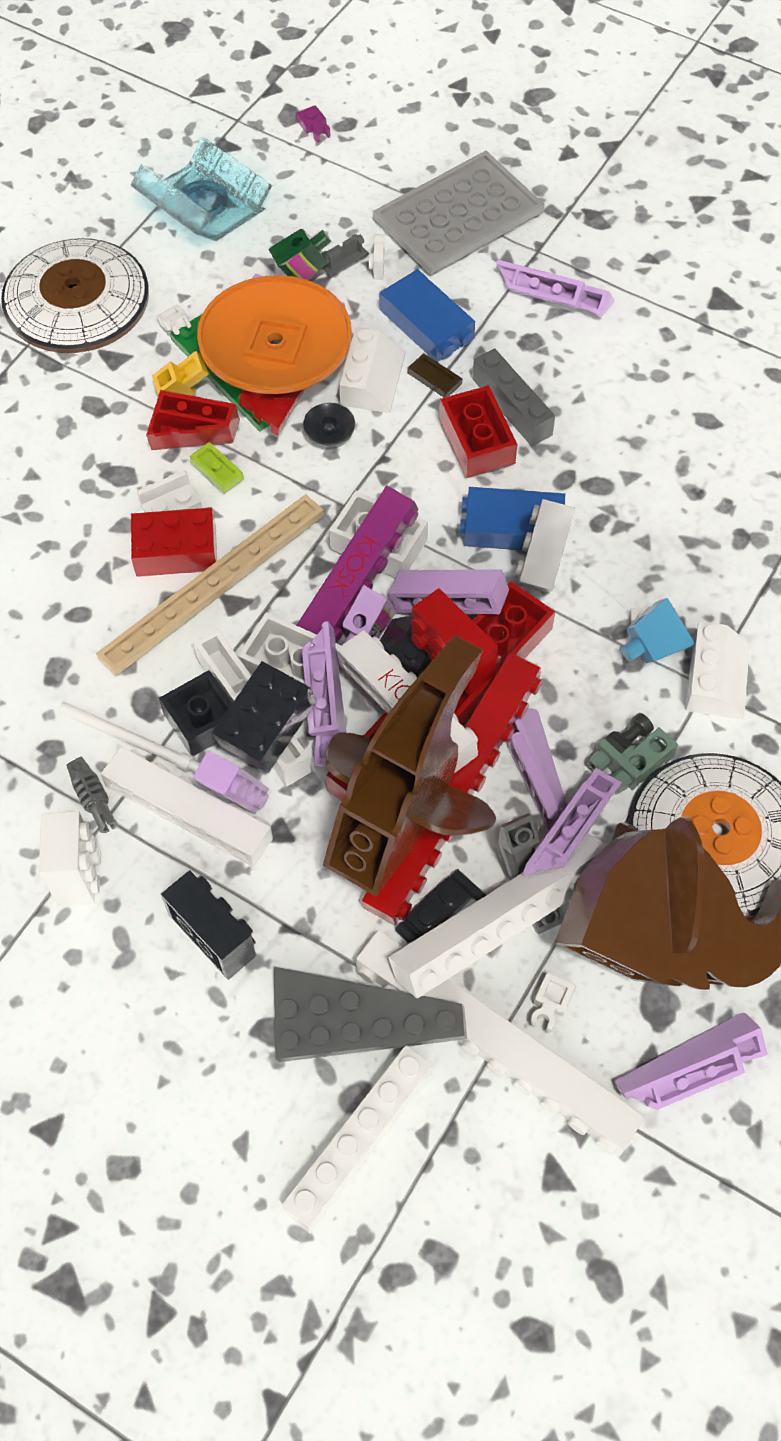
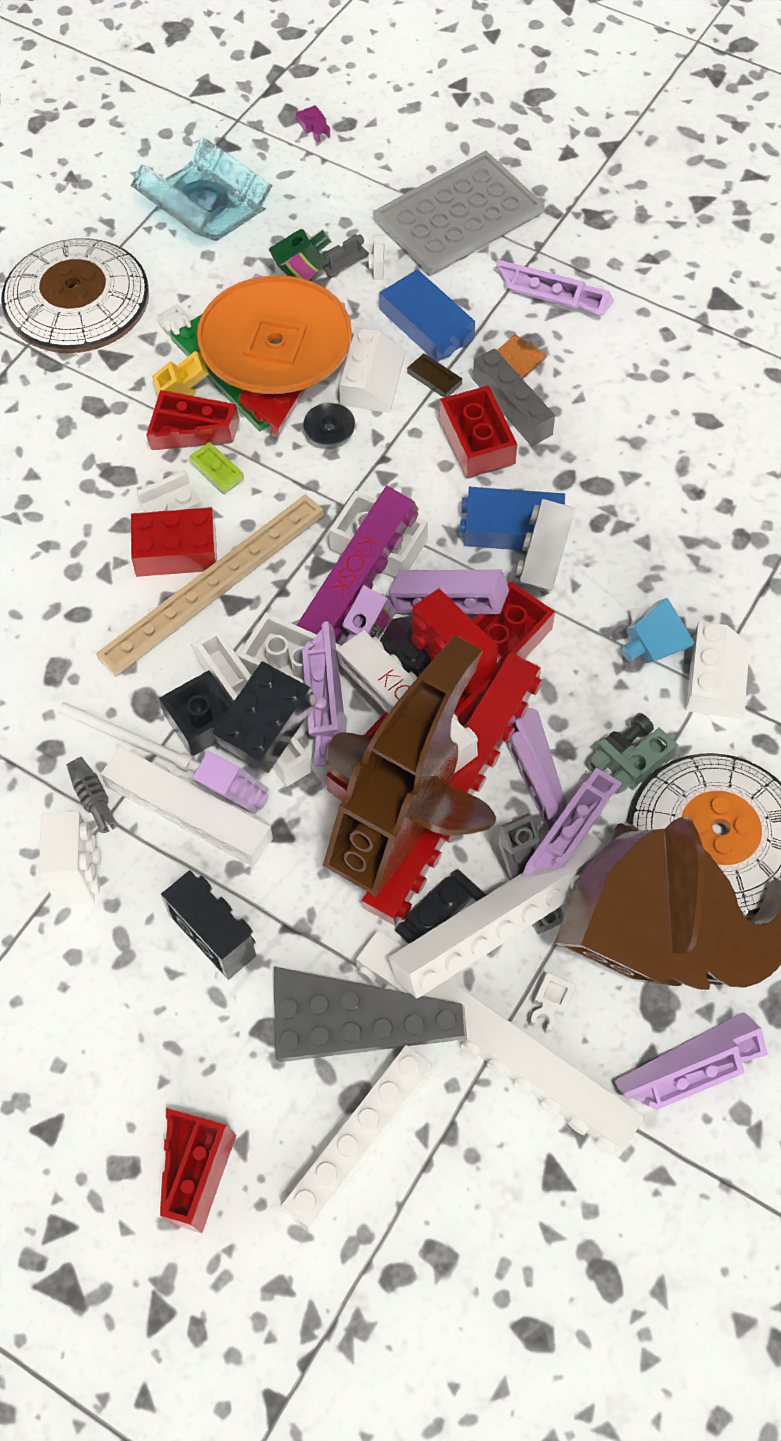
none -> red wedge [160,1108,237,1234]
none -> clear orange piece [497,334,547,379]

